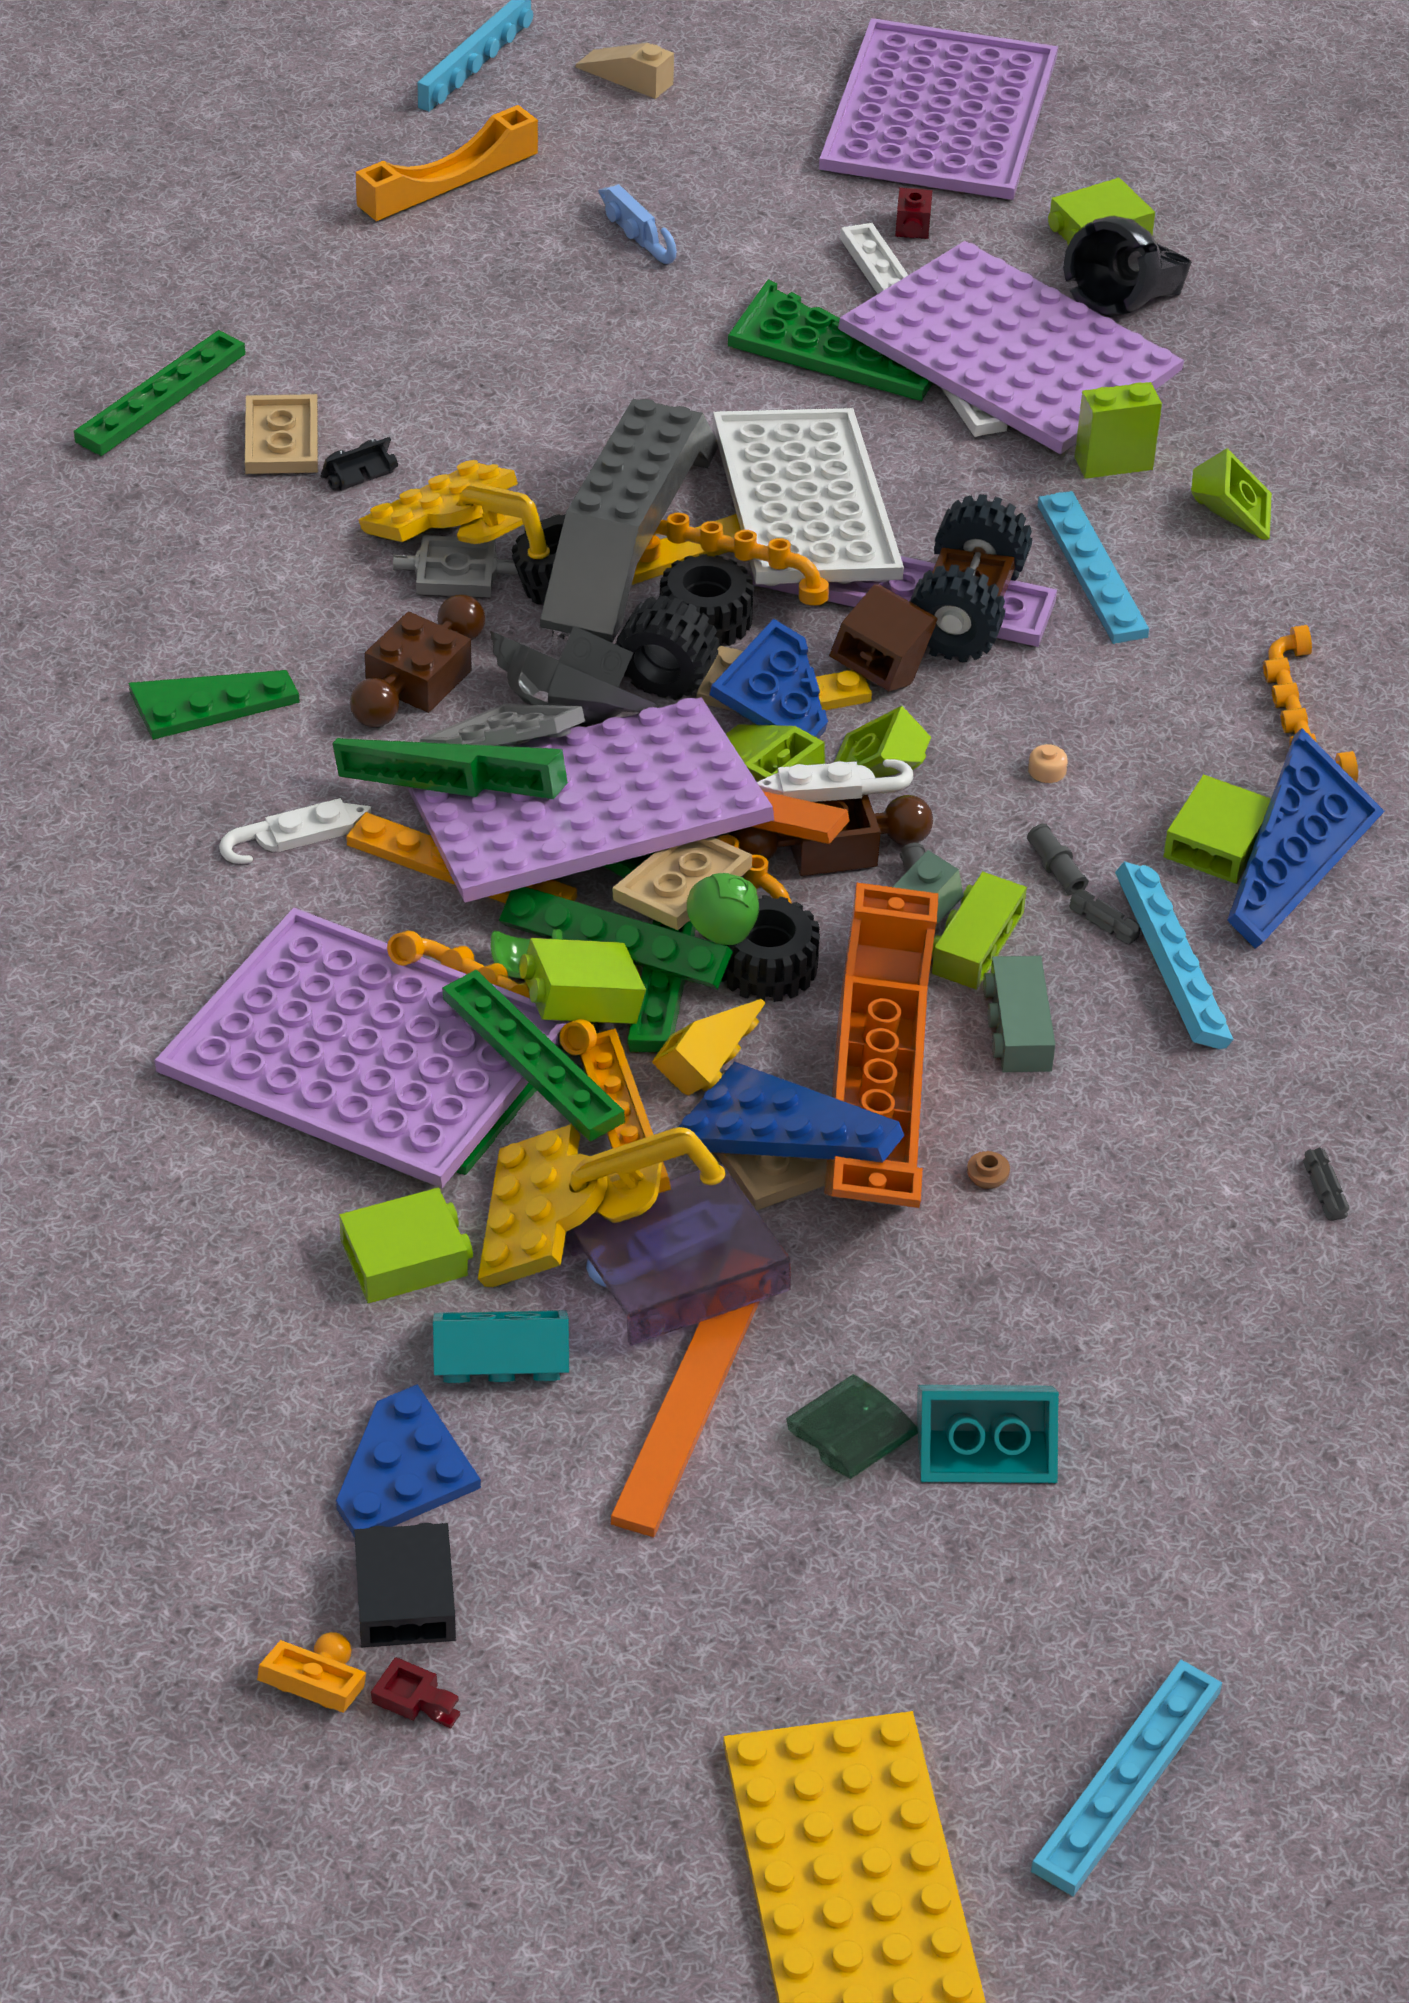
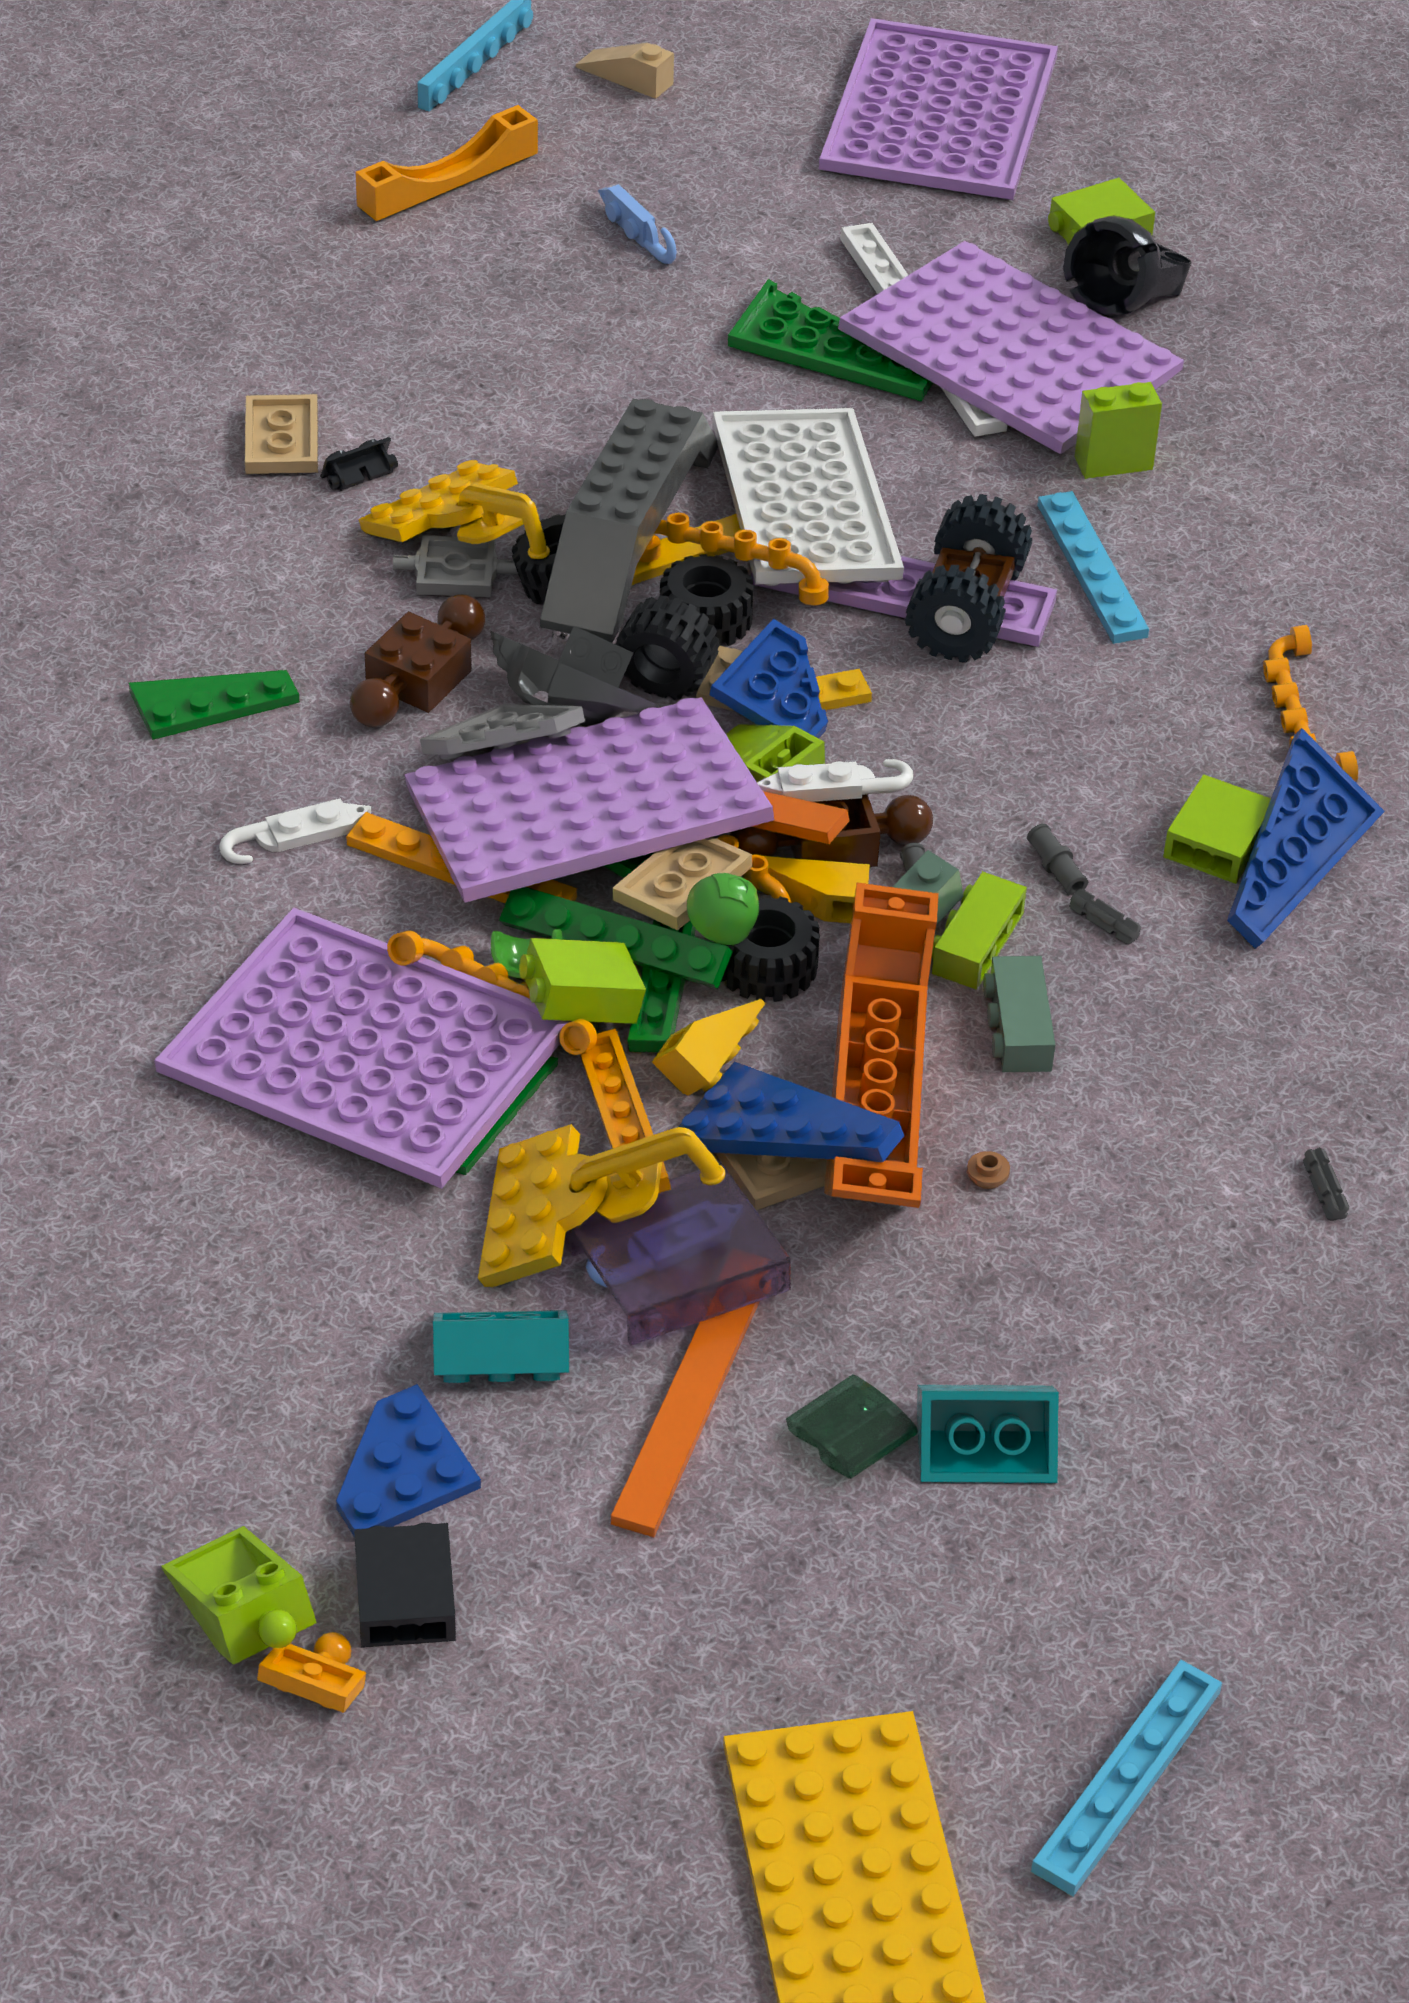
green plate [74,330,246,456] -> none
green slope [332,738,568,799] -> none
lime brick [339,1187,473,1304] -> none
dark red plate [371,1657,460,1729] -> none
green plate [442,970,625,1142] -> none
reddish brown slope [829,584,938,691] -> none
lime slope [834,706,931,778] -> none
dark red brick [895,187,933,239] -> none
light nougat piece [1028,744,1068,783] -> none
medium azure plate [1115,861,1234,1049] -> none
lime slope [1191,448,1272,540] -> none
none -> lime slope [161,1526,317,1665]
none -> yellow slope [757,856,870,923]

